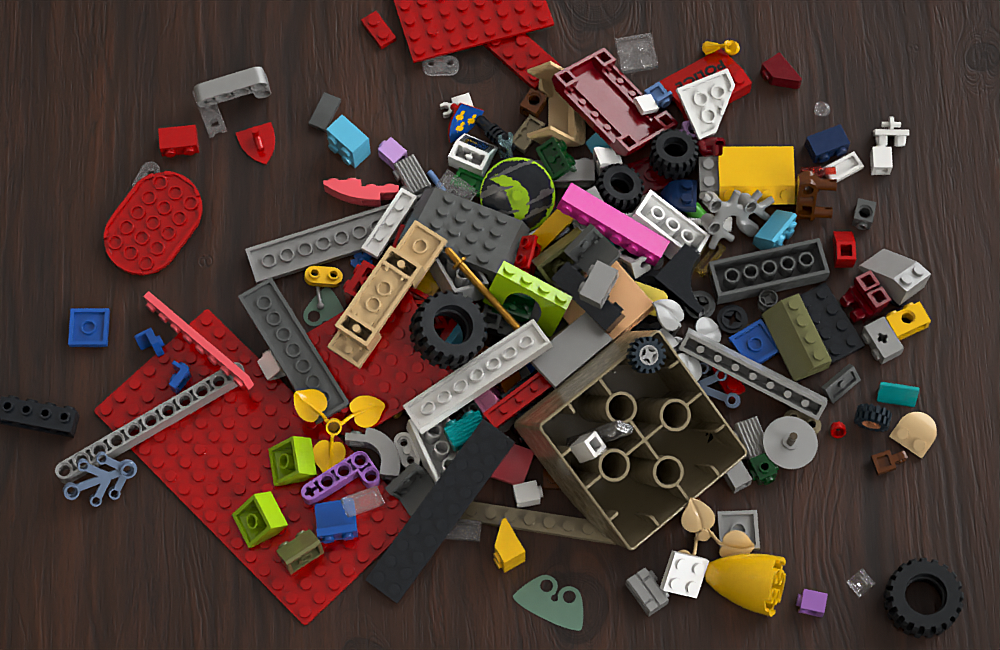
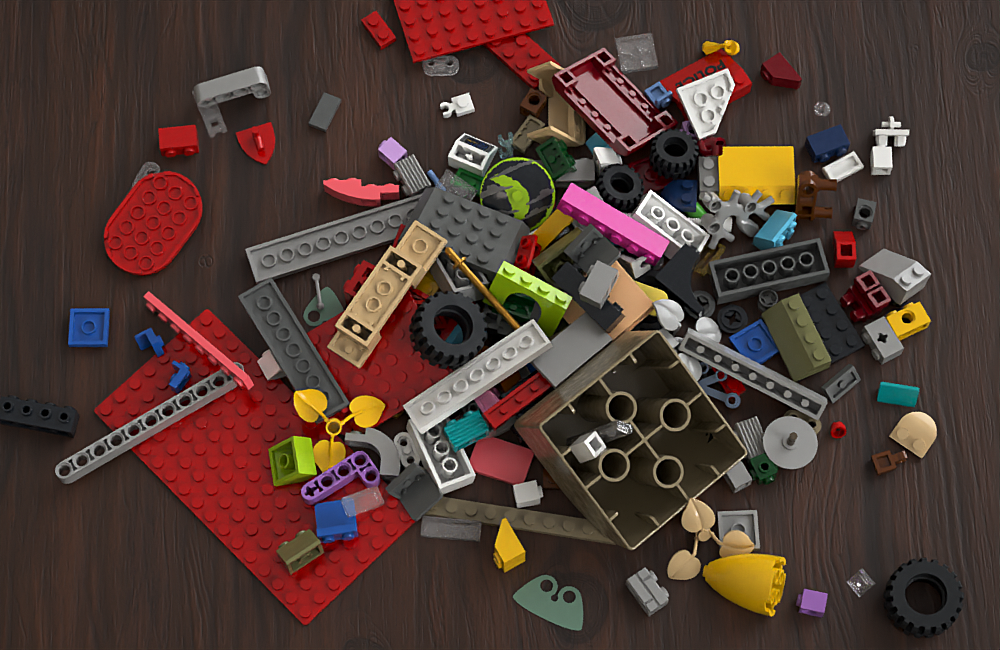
sand blue plant [63,451,137,507] -> none
lime slope [232,491,288,548] -> none
yellow plate [304,266,343,288] -> none
medium azure brick [326,115,371,168] -> none
blue plant [350,252,373,268] -> none
white plate [361,188,418,259] -> none
black plate [365,419,516,603] -> none
blue shield [448,103,484,143] -> none
black hinge [475,115,517,152] -> none
black wheel [626,337,666,374] -> none
white tile [633,94,659,115] -> none
white plate [660,550,709,598] -> none
clear red piece [800,166,836,178] -> none
black wheel [854,403,892,432] -> none

